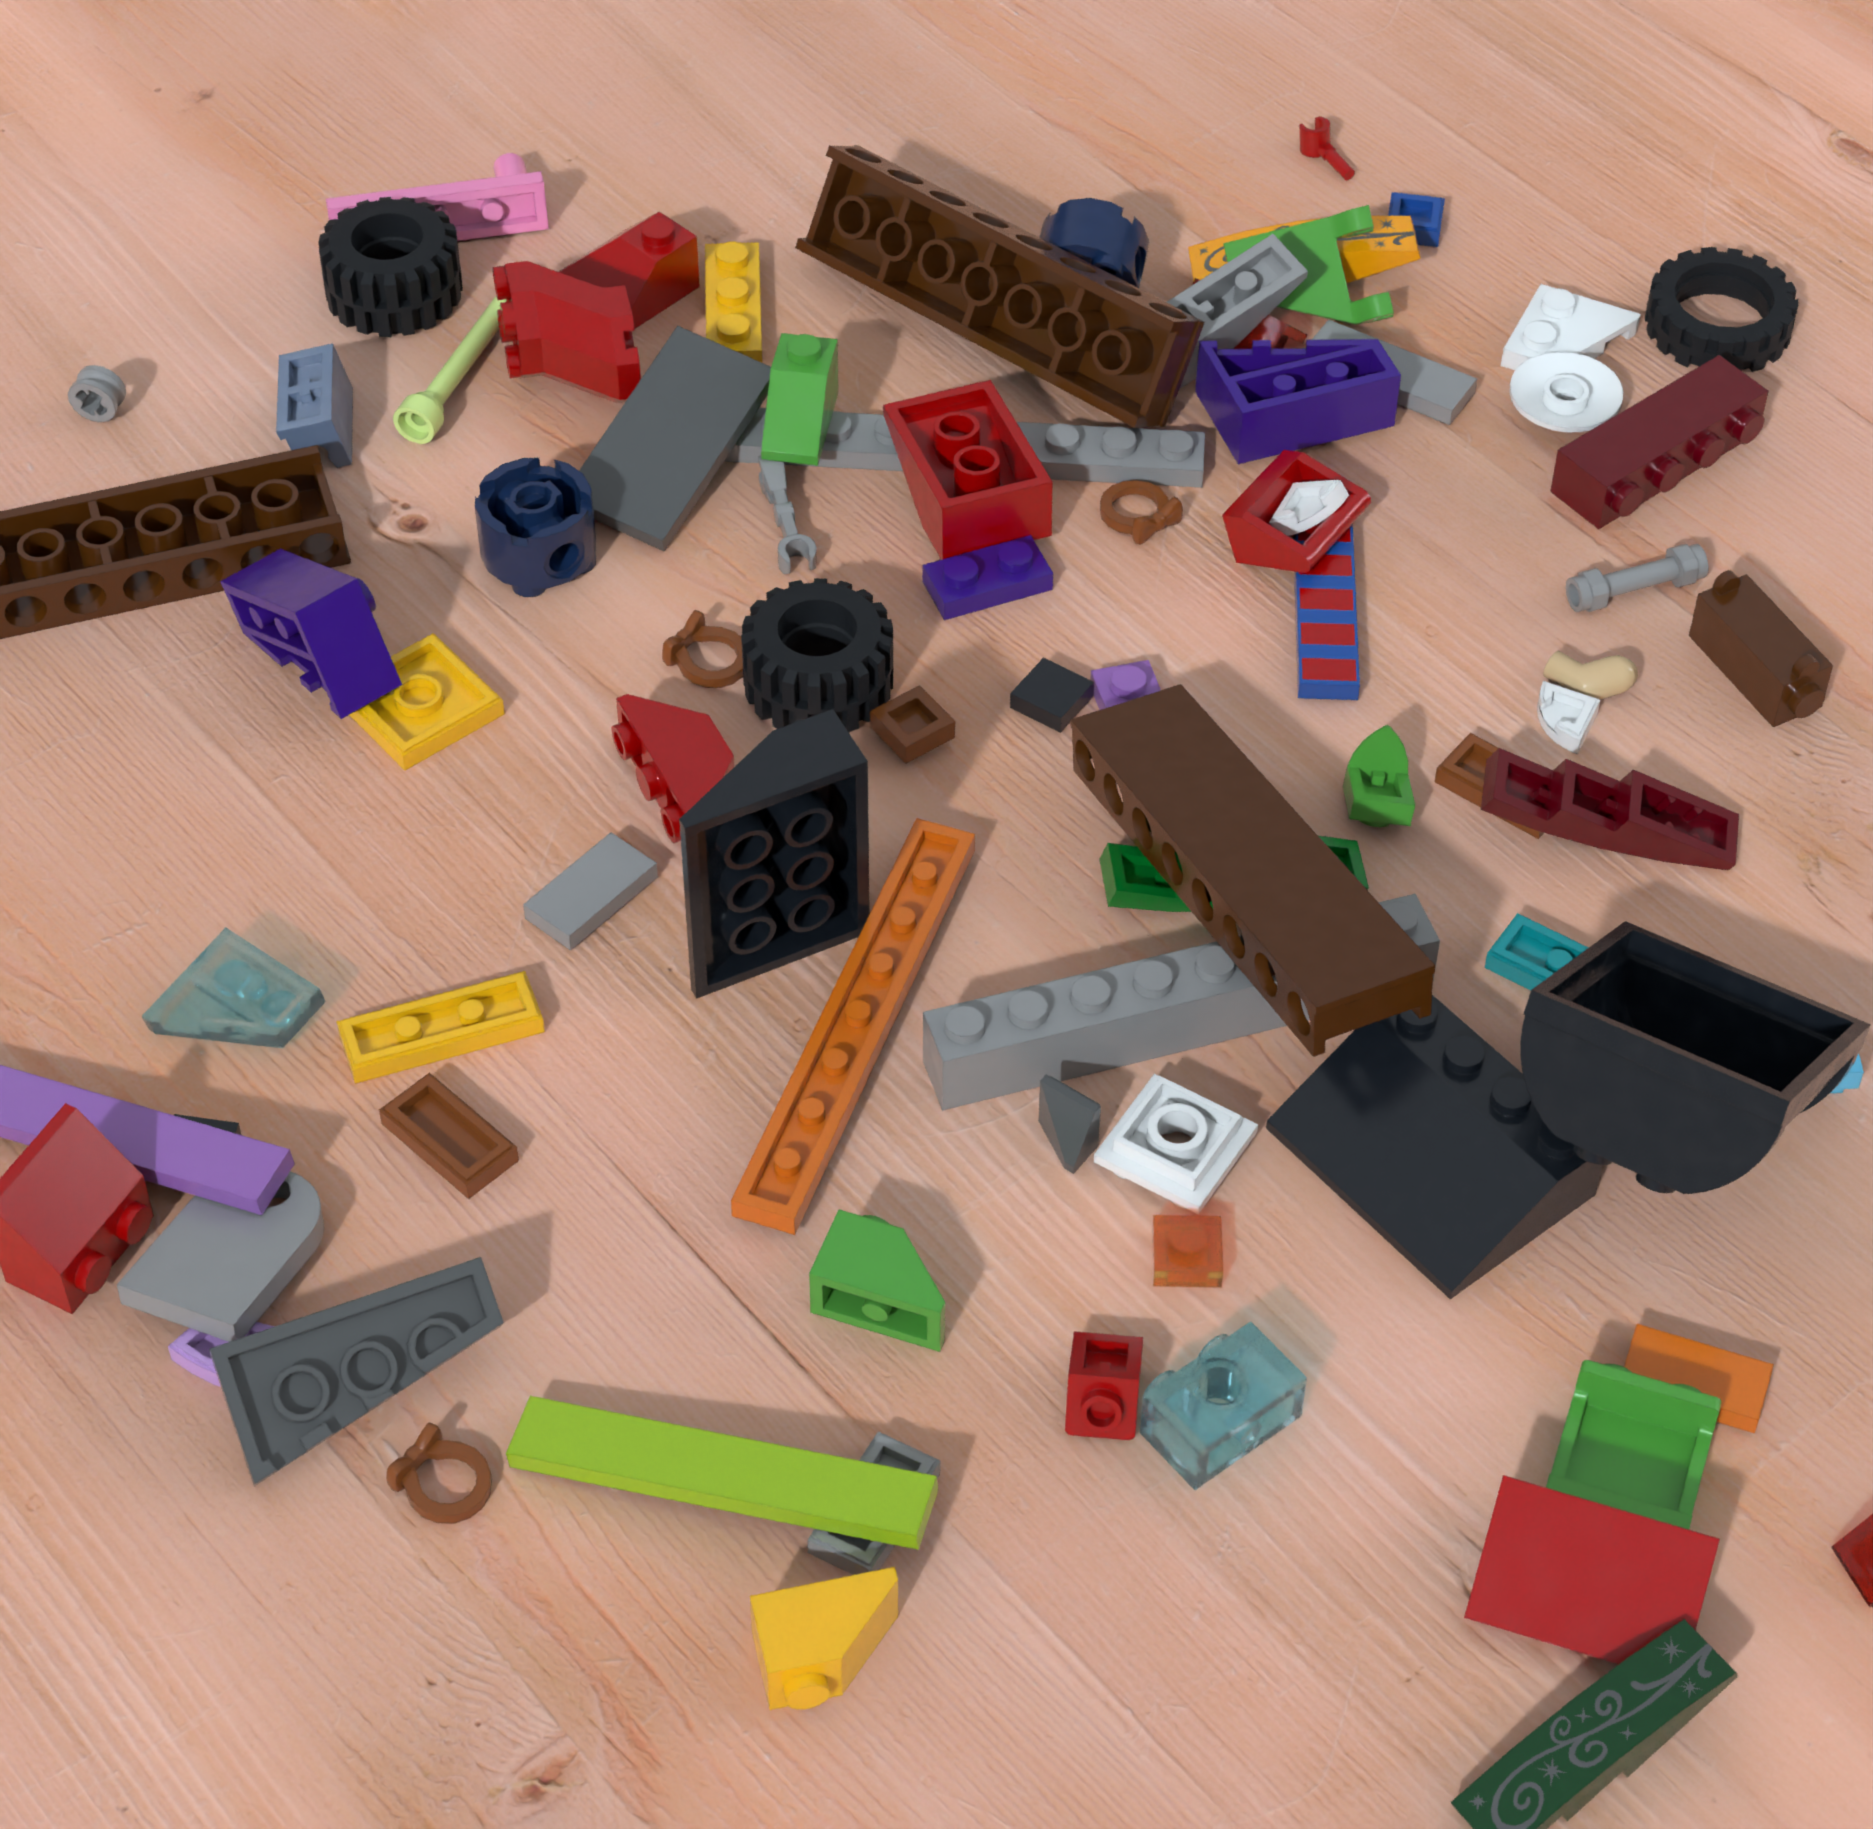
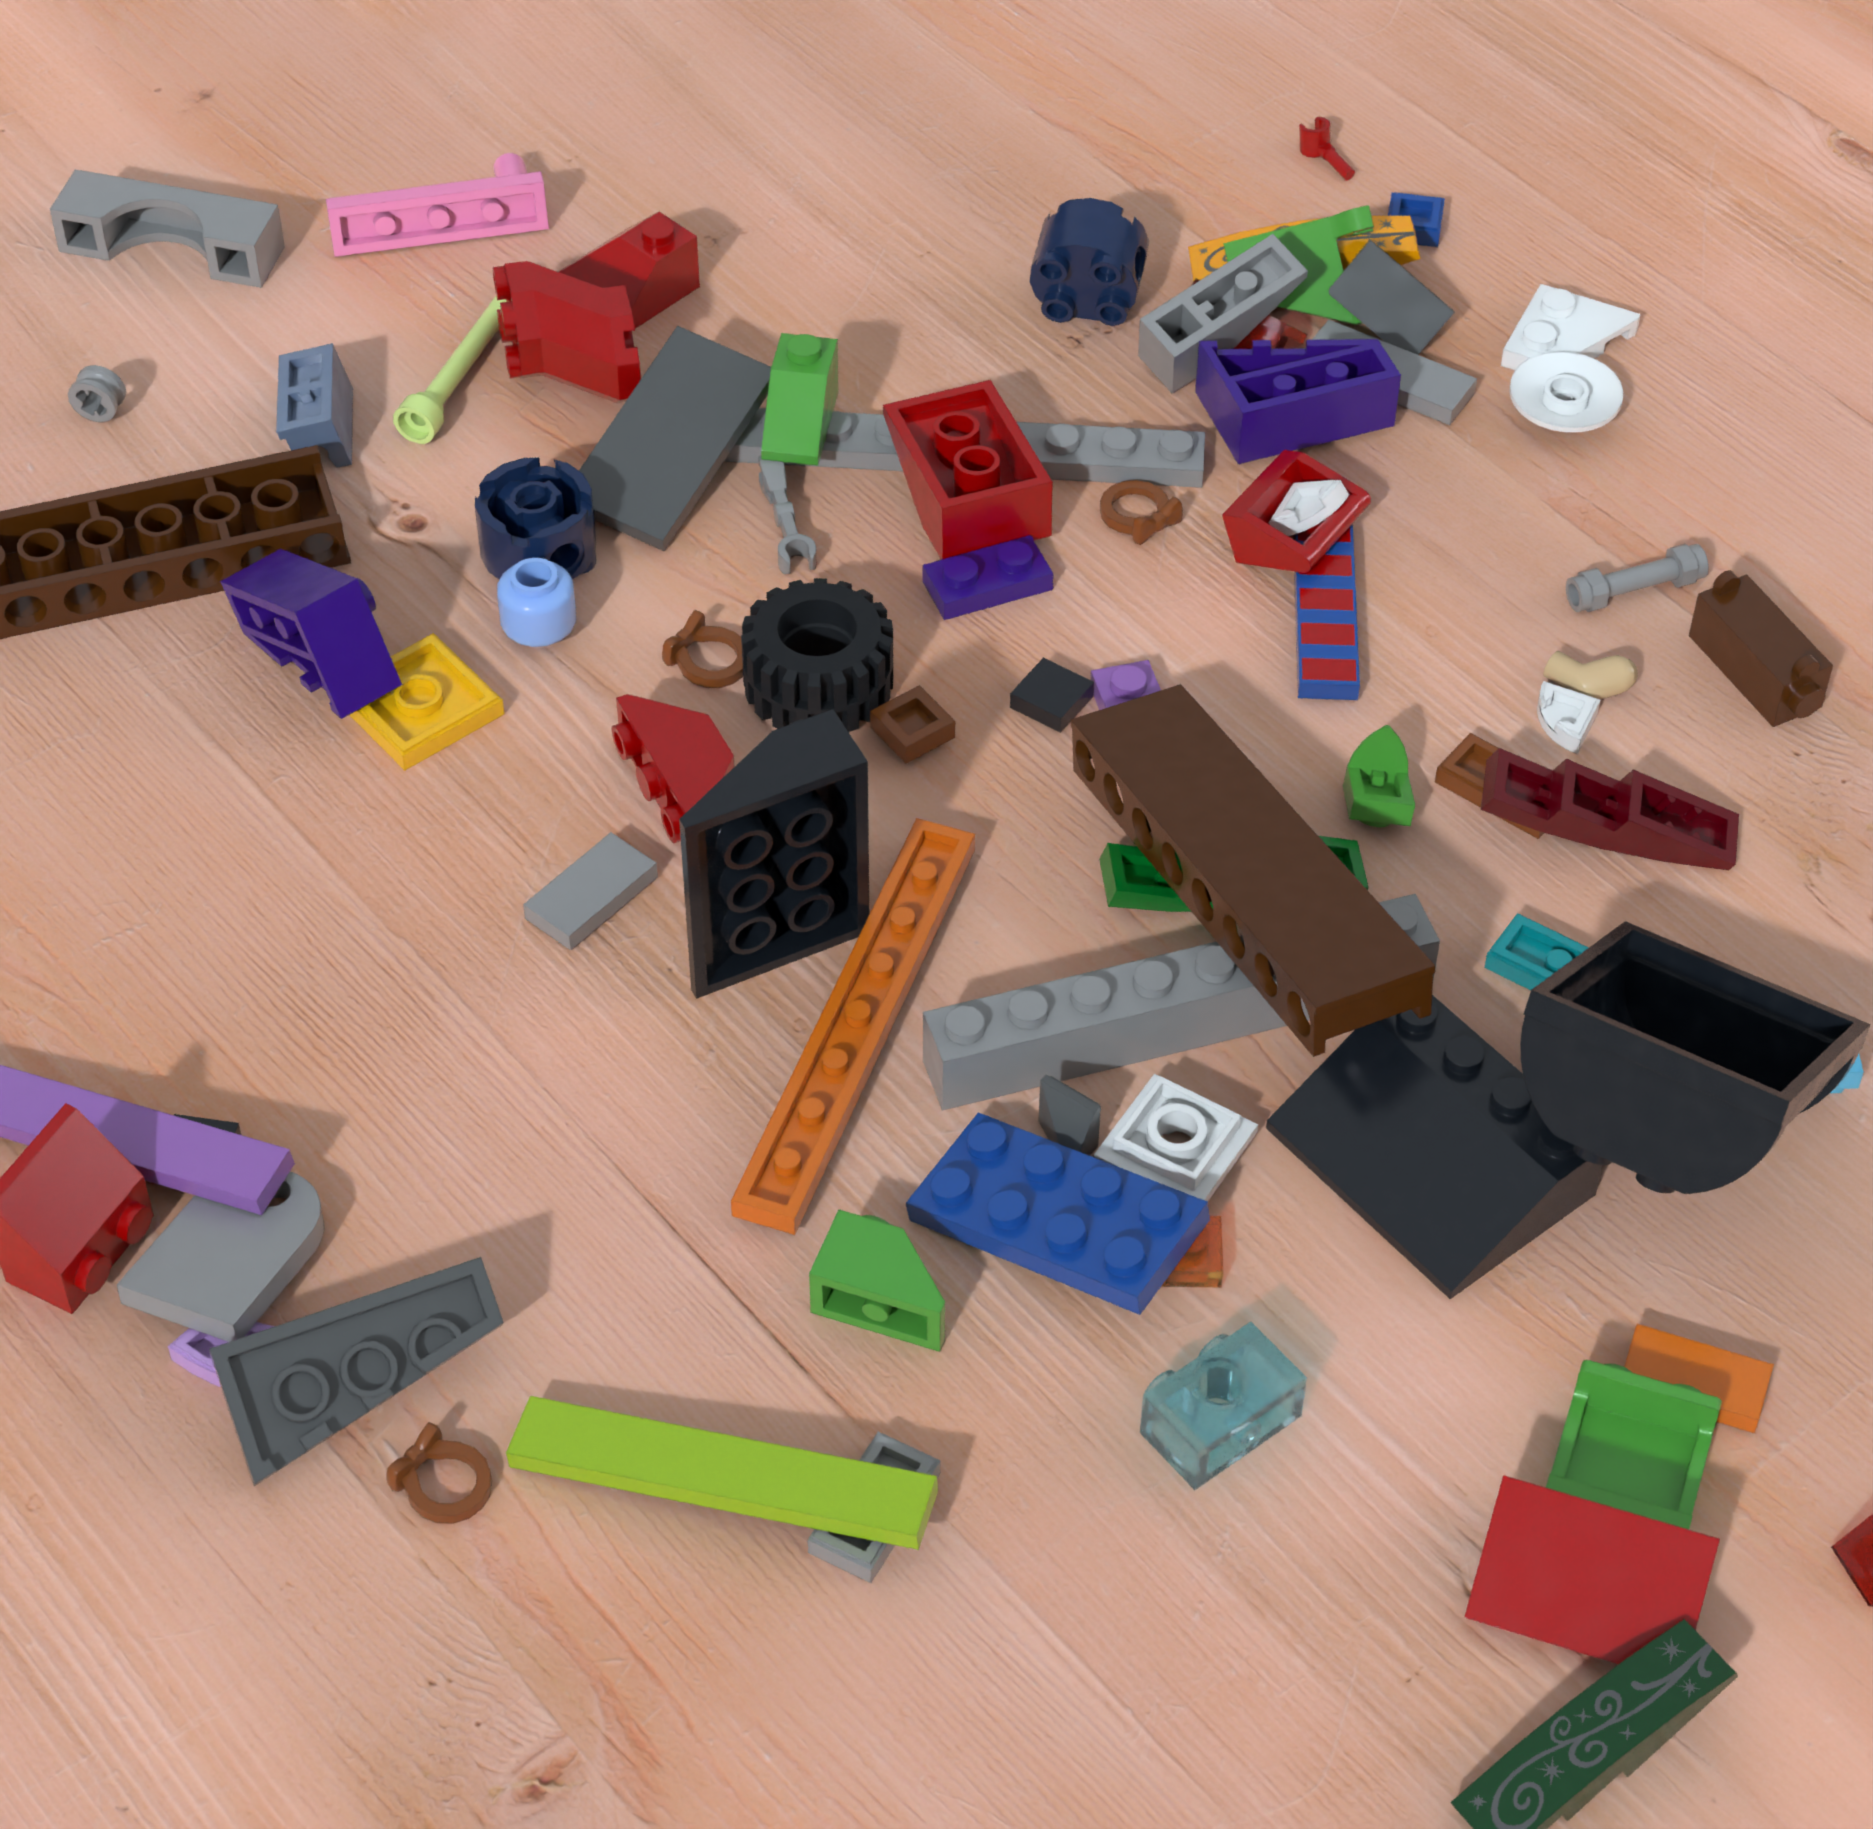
clear light blue wing [142,927,326,1049] -> none
black tyre [318,197,463,337] -> none
yellow tile [336,971,545,1084] -> none
dark orange tile [379,1072,519,1199] -> none
yellow plate [705,241,762,363] -> none
yellow slope [750,1567,898,1710] -> none
reddish brown tile [795,145,1205,428] -> none
red bracket [1065,1331,1143,1440] -> none
dark red brick [1550,355,1769,529] -> none
black tyre [1645,247,1799,372] -> none
none -> light grey arch [50,169,285,288]
none -> light blue head [497,557,577,647]
none -> blue plate [906,1112,1210,1315]
none -> dark grey panel [1329,239,1455,355]

